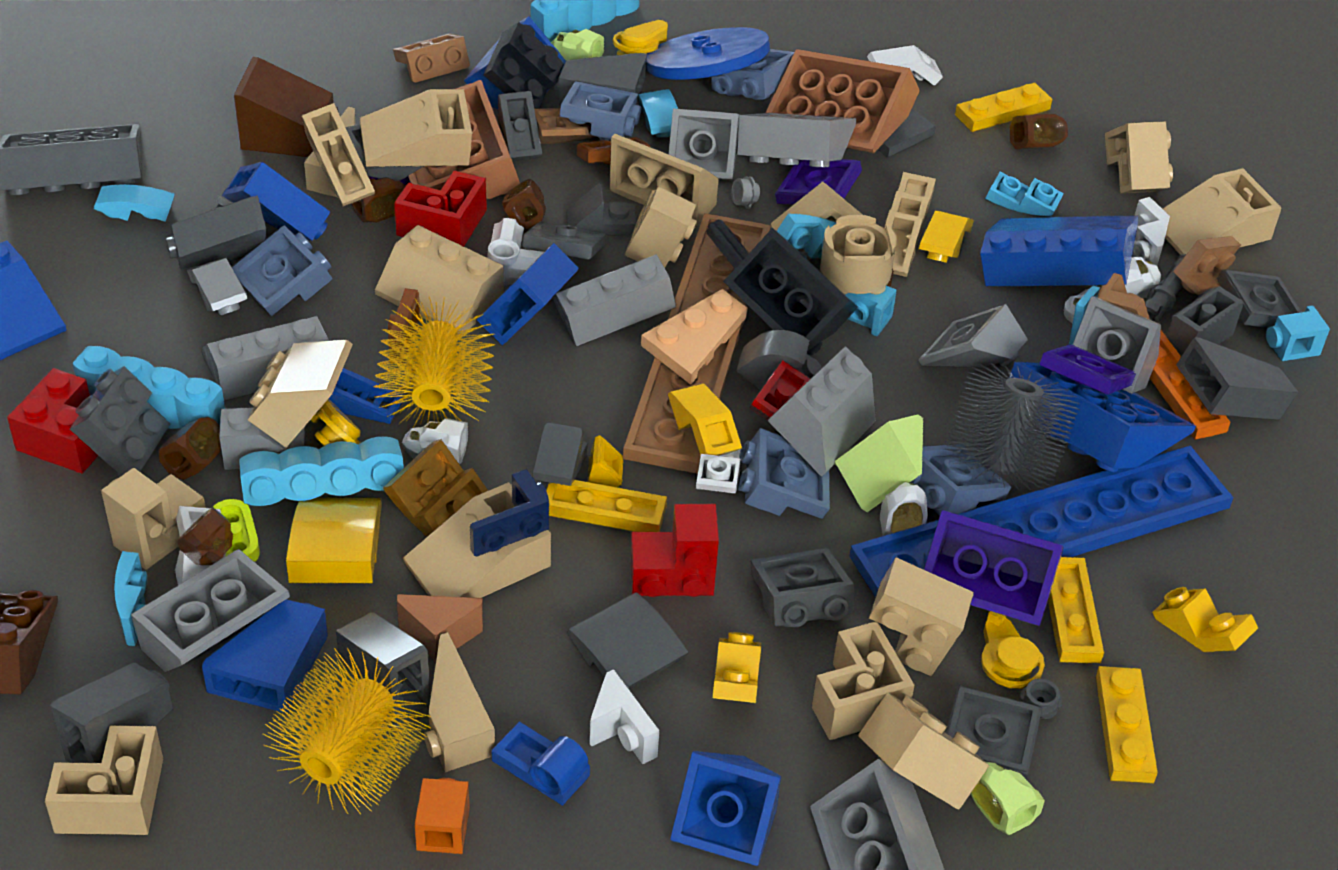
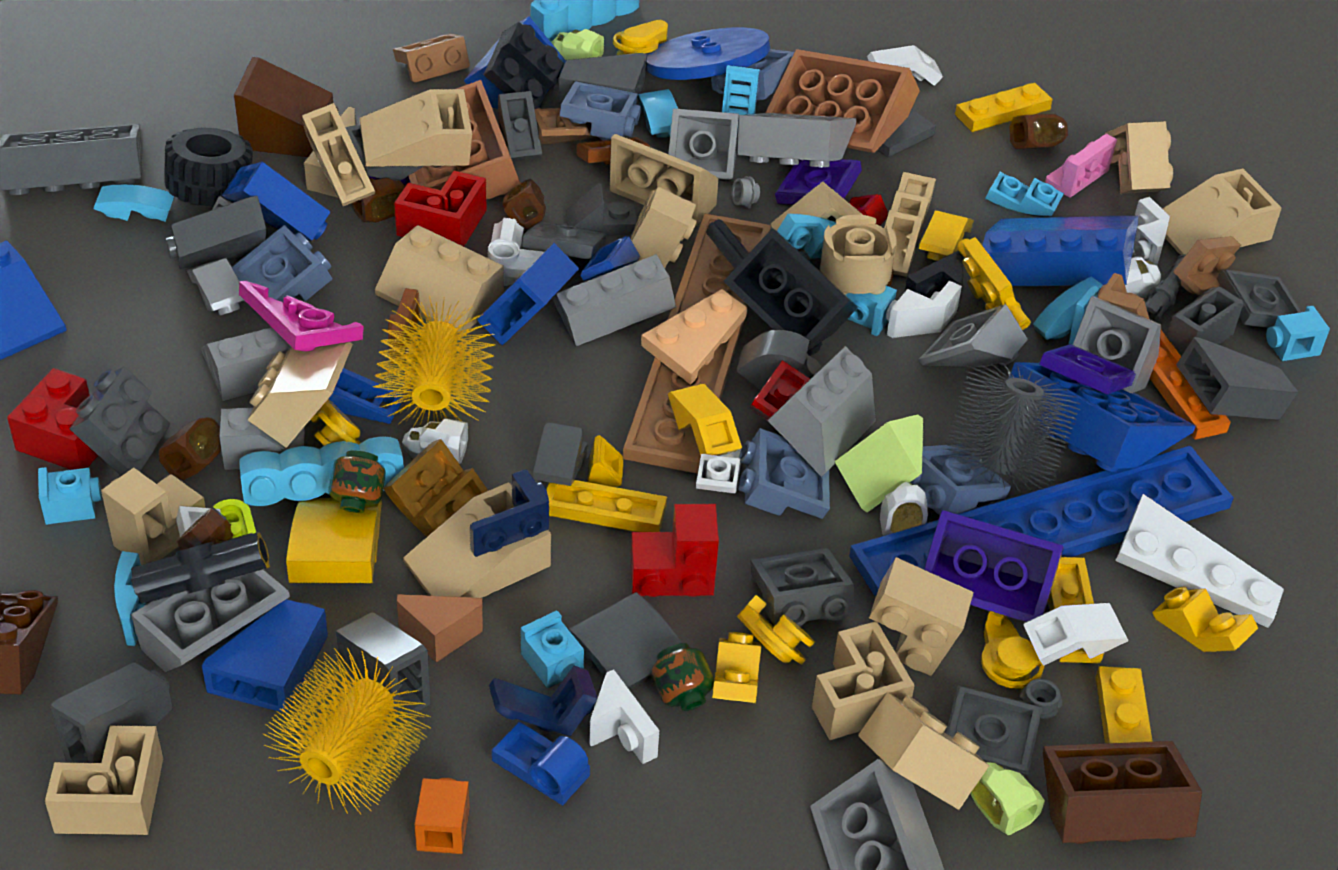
medium azure brick [72,346,225,440] -> none
tan slope [424,632,495,772] -> none
blue slope [670,751,781,866] -> none
none -> medium azure brick [38,467,102,525]
none -> black piece [131,532,270,603]
none -> black tyre [165,127,253,207]
none -> dark pink wing [239,280,364,351]
none -> dark green head [329,450,386,513]
none -> dark blue bracket [489,666,598,736]
none -> medium azure brick [521,610,584,689]
none -> blue slope [581,236,640,281]
none -> dark green head [652,643,714,711]
none -> medium azure slope [722,65,760,115]
none -> yellow piece [737,595,815,665]
none -> red slope [848,194,888,226]
none -> white slope [886,281,962,338]
none -> black slope [904,251,964,311]
none -> yellow plate [957,237,1031,330]
none -> white slope [1023,603,1128,666]
none -> medium azure slope [1033,276,1103,340]
none -> reddish brown slope [1043,741,1202,844]
none -> bright pink bracket [1045,133,1117,198]
none -> white wing [1115,494,1284,628]

